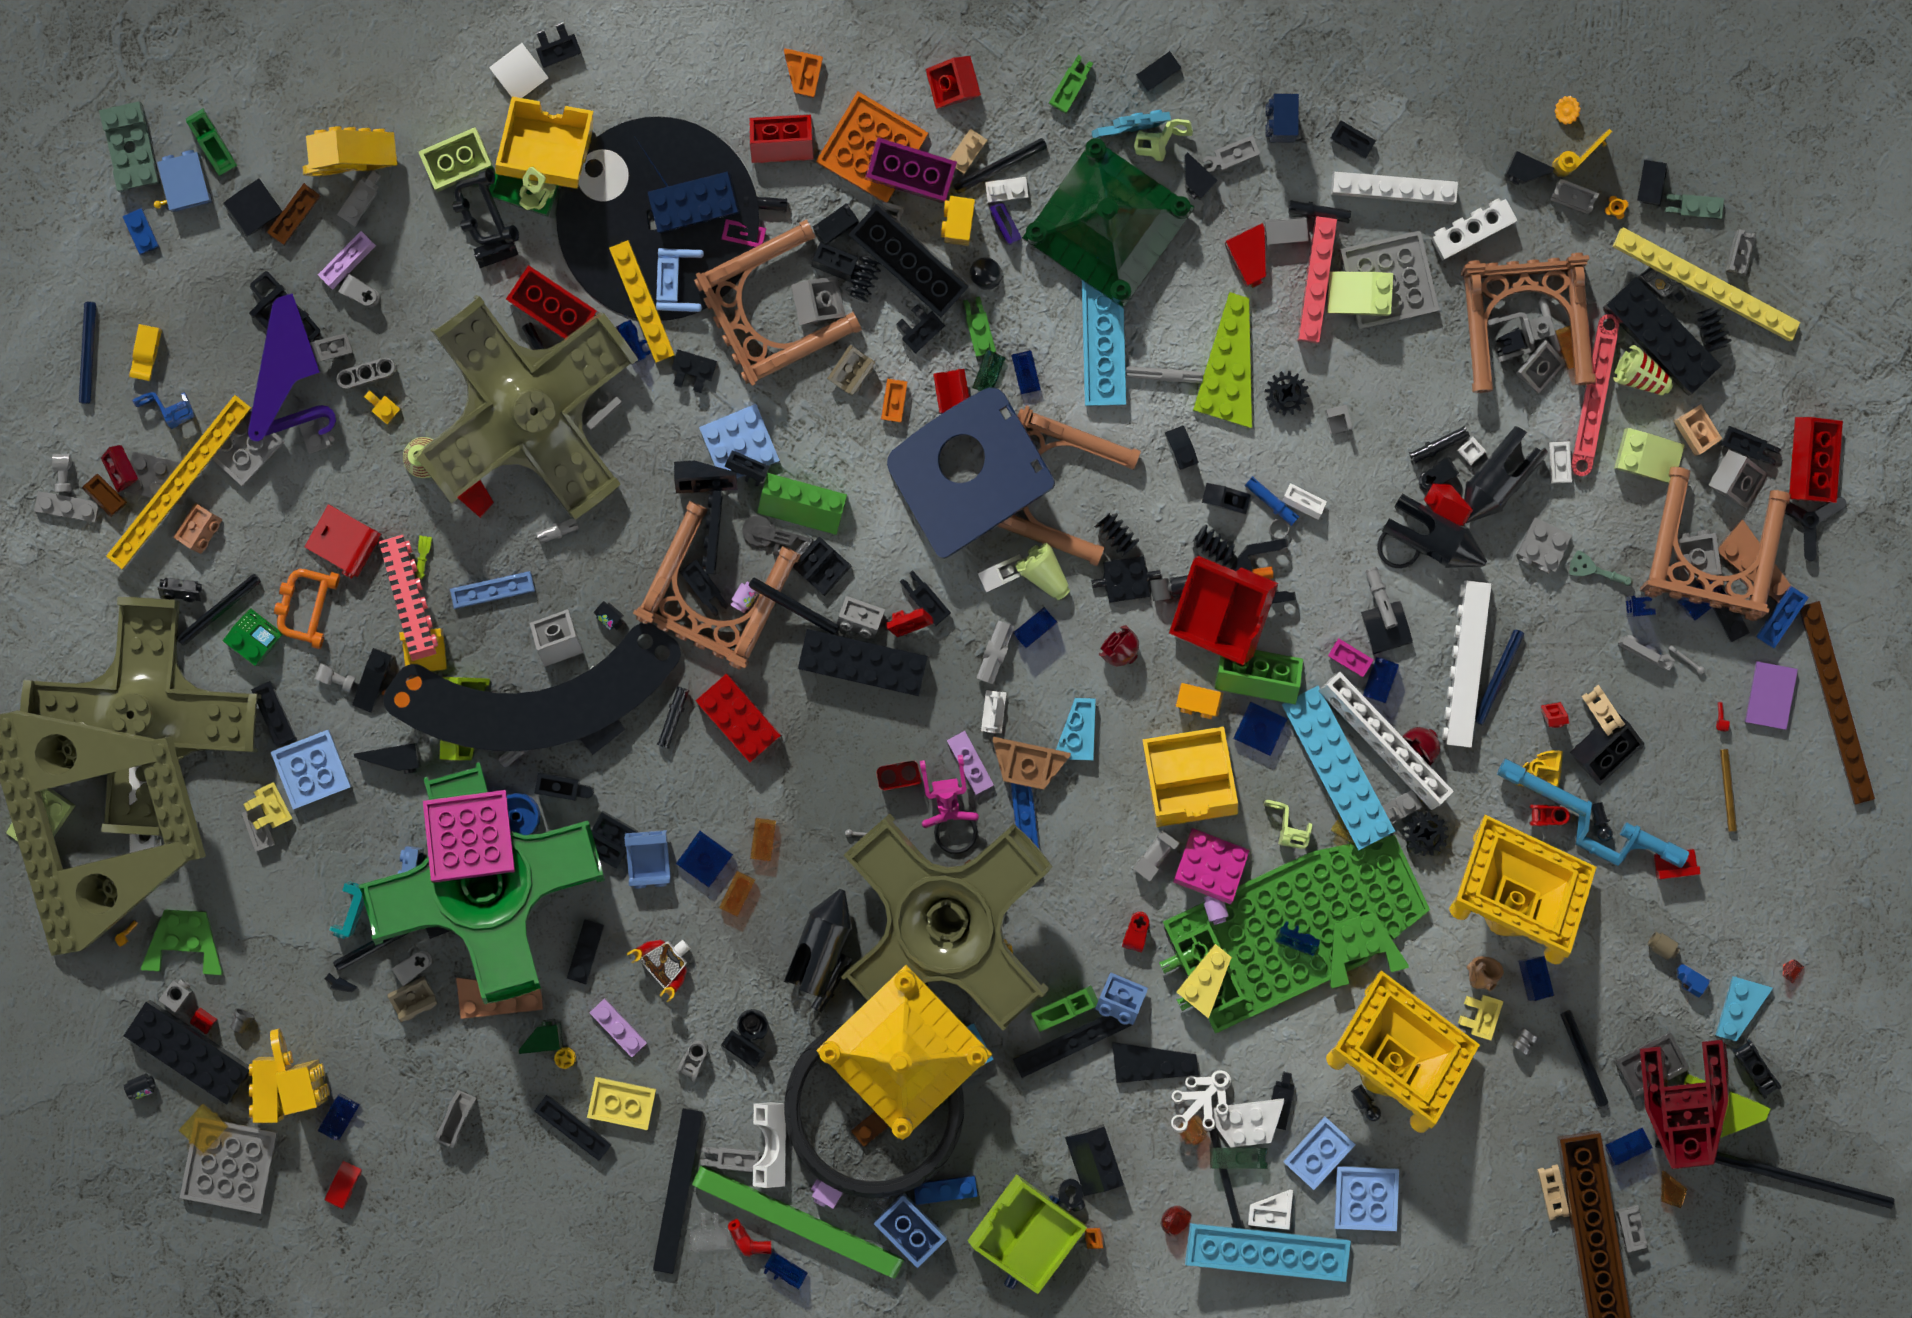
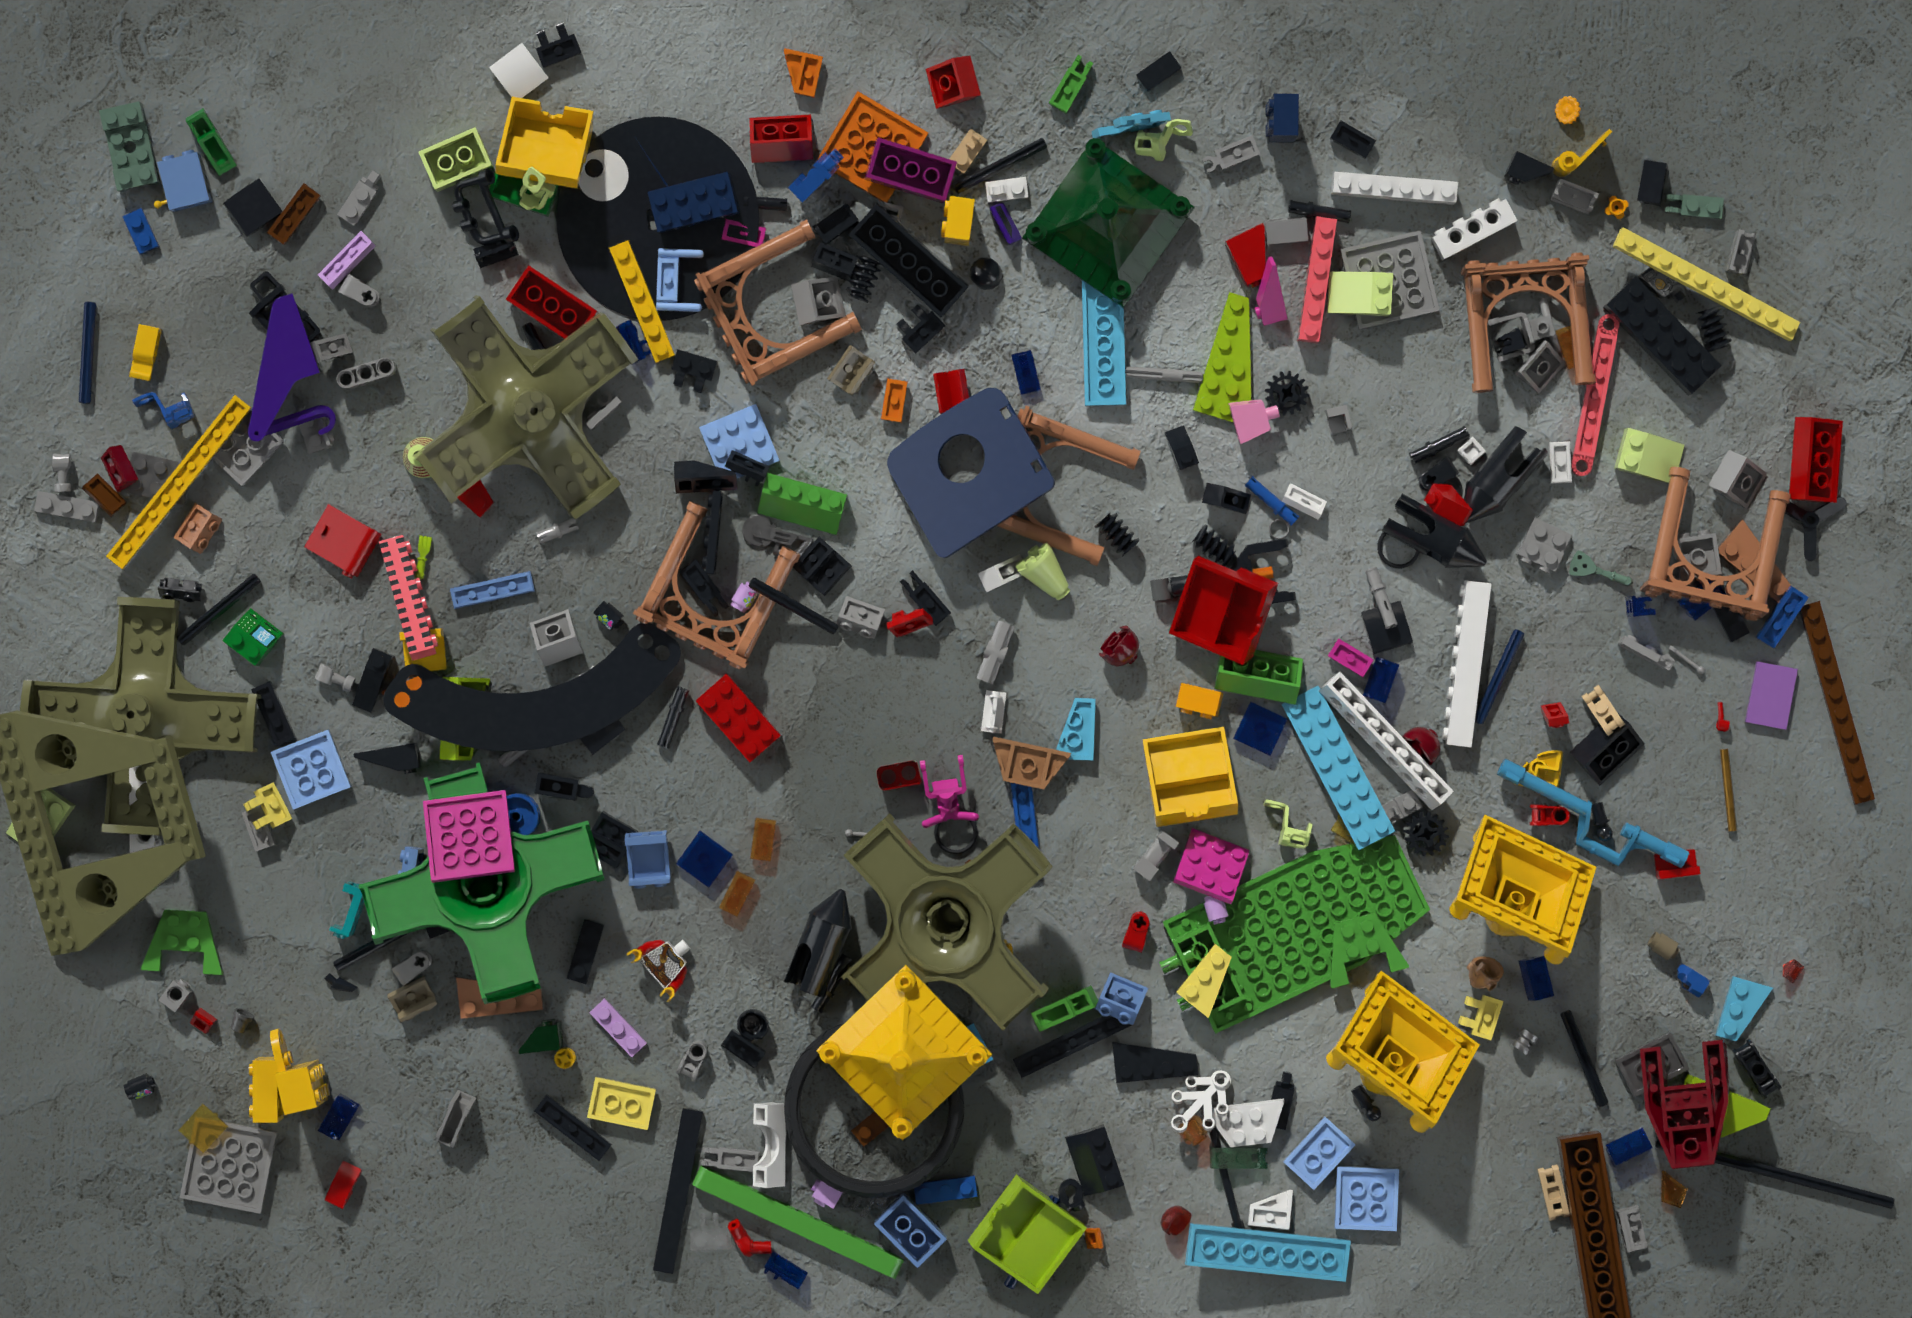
light orange hand [115,920,138,947] -> none
black brick [123,1000,249,1105] -> none
orange bar [274,569,340,650] -> none
yellow brick [302,126,397,176] -> none
yellow plate [364,390,401,425] -> none
black brick [798,629,928,697] -> none
lavender plate [947,731,994,795] -> none
bright green hinge [963,296,996,357] -> none
clear green plate [972,350,1006,392] -> none
clear blue hinge [1013,607,1058,649] -> none
black plate [1091,556,1162,603] -> none
black slope [1184,152,1218,200] -> none
clear blue plate [1275,921,1320,956] -> none
yellowish green cone [1613,345,1673,395] -> none
light nougat slope [1674,404,1722,456] -> none
black hinge [1721,426,1781,466] -> none
none -> blue hips [788,149,844,203]
none -> bright pink torso [1228,399,1280,444]
none -> dark pink slope [1254,257,1288,326]

